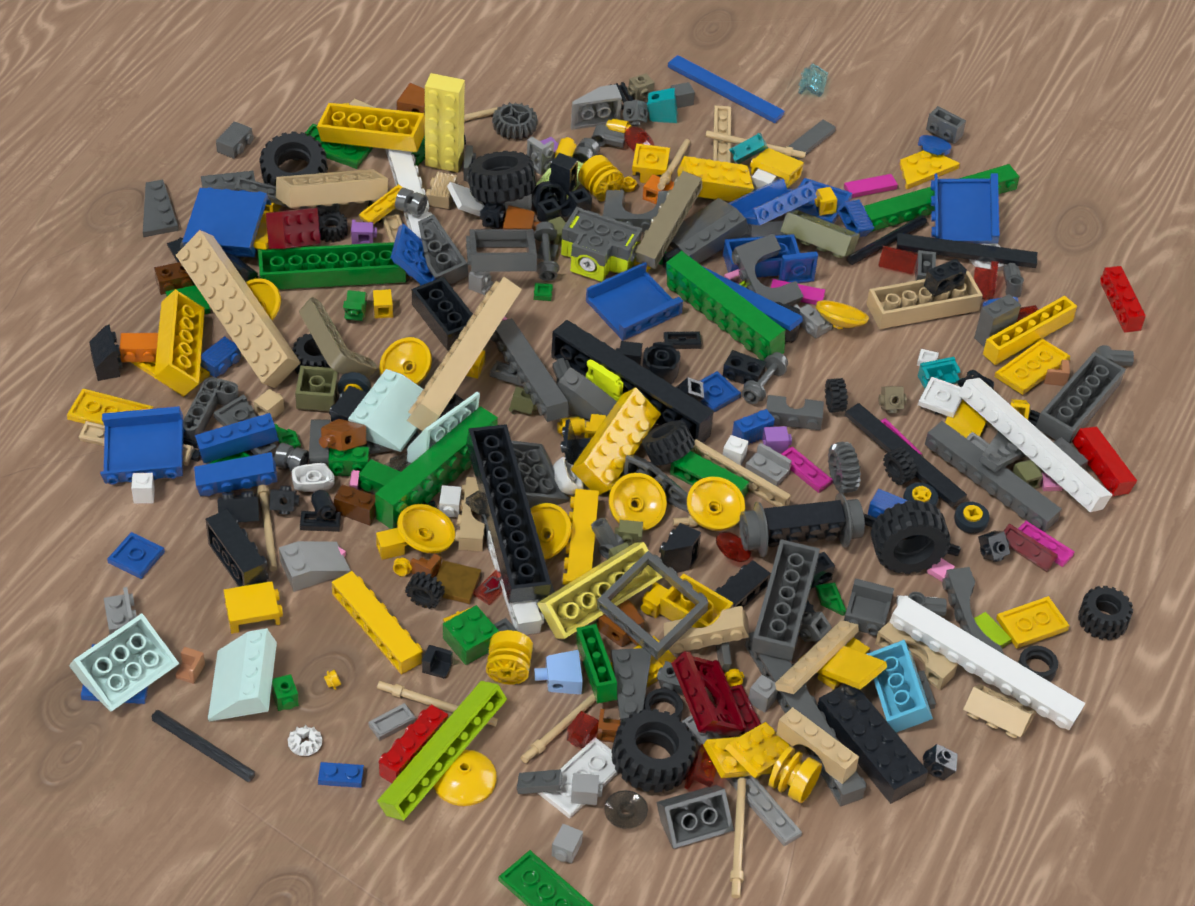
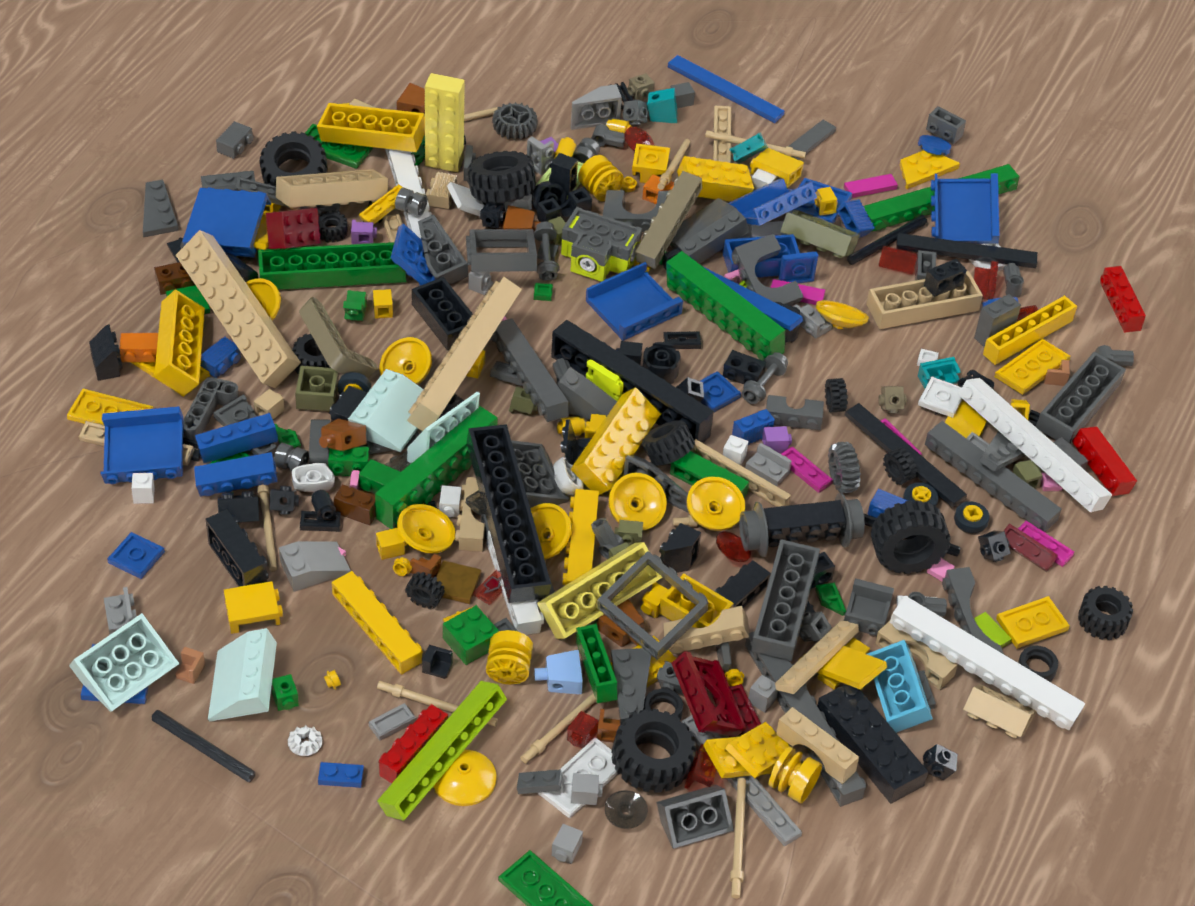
clear light blue bracket [798,63,828,97] -> none

